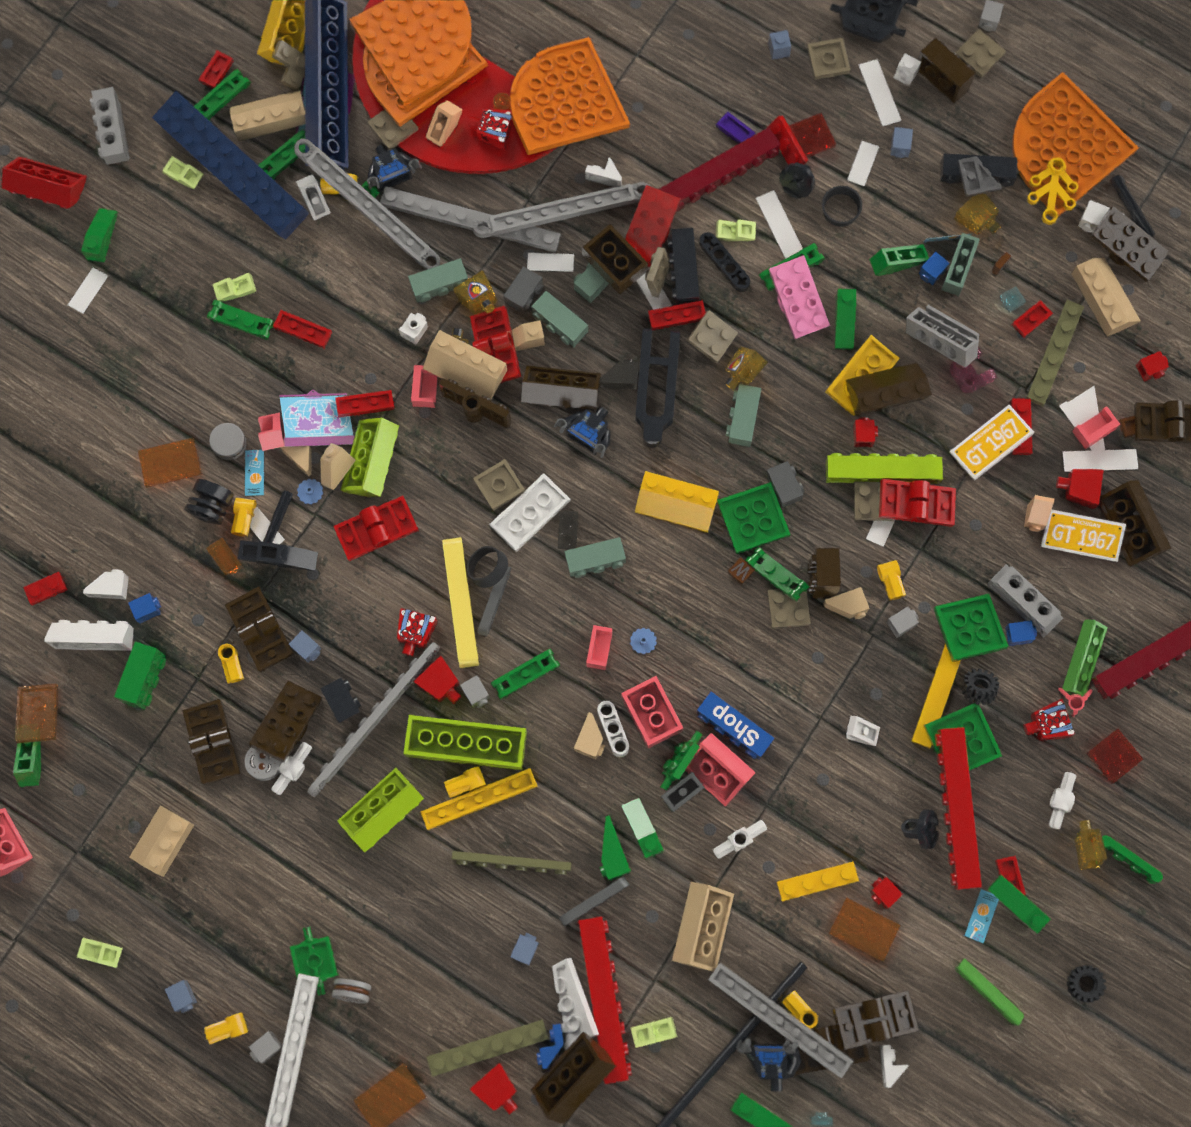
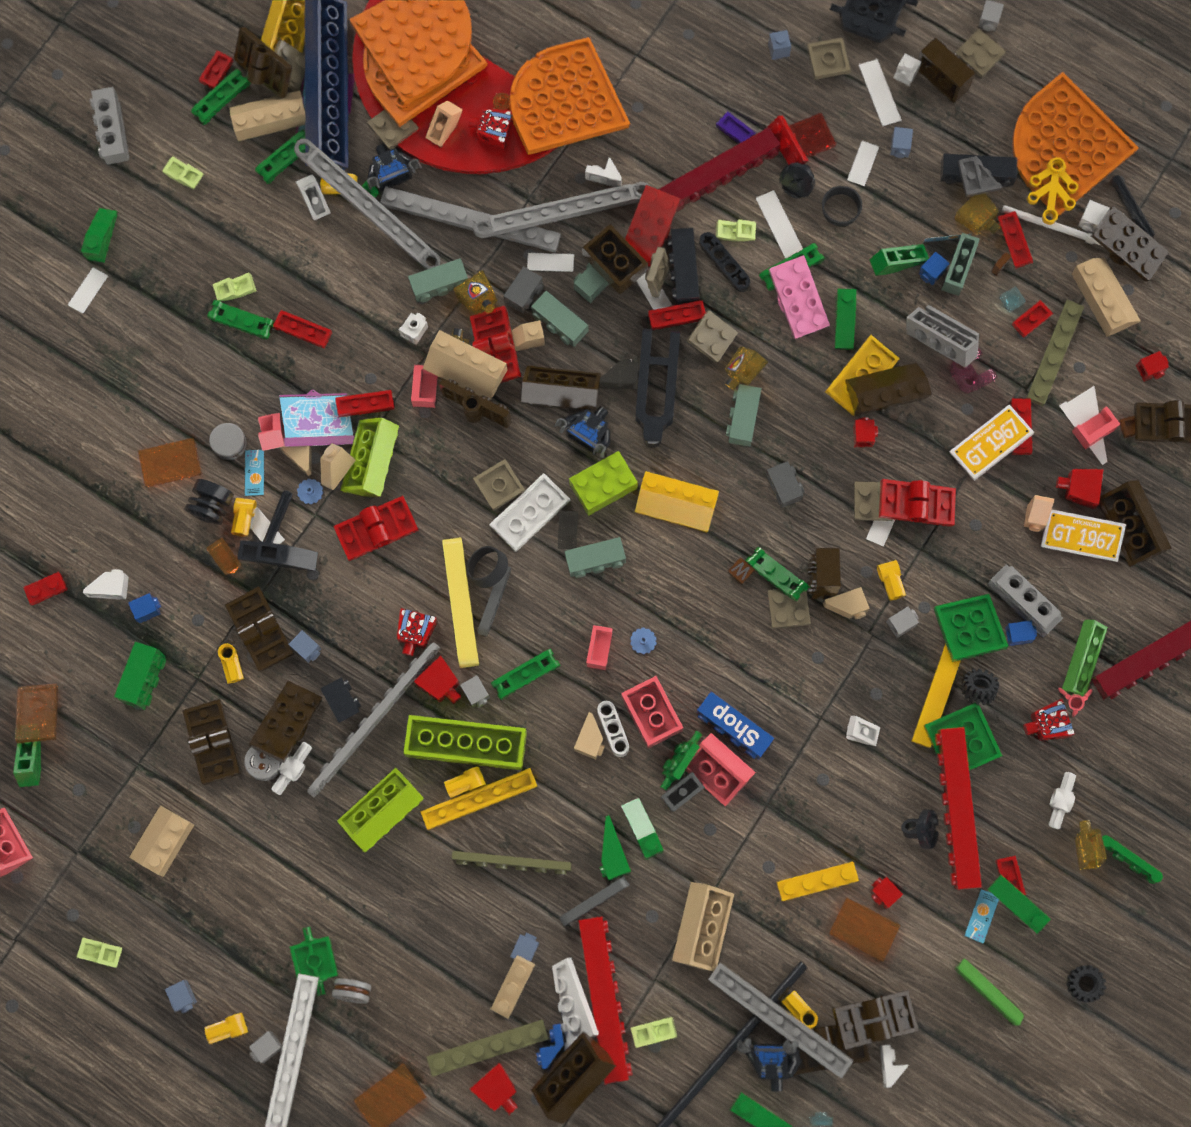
red slope [1,156,87,209] -> none
white slope [45,620,134,651] -> none
dark blue brick [152,91,310,240] -> none
white axle [713,820,767,859] -> none
green plate [717,482,790,554] -> none
lime brick [826,453,943,484] -> none
white sticker [1063,449,1138,472] -> none
clear red plate [1087,728,1143,784] -> none
none -> dark brown plate [234,27,293,99]
none -> tan plate [491,955,535,1019]
none -> lime brick [569,451,638,516]
none -> red plate [998,210,1033,269]
none -> white bar [1001,205,1100,245]

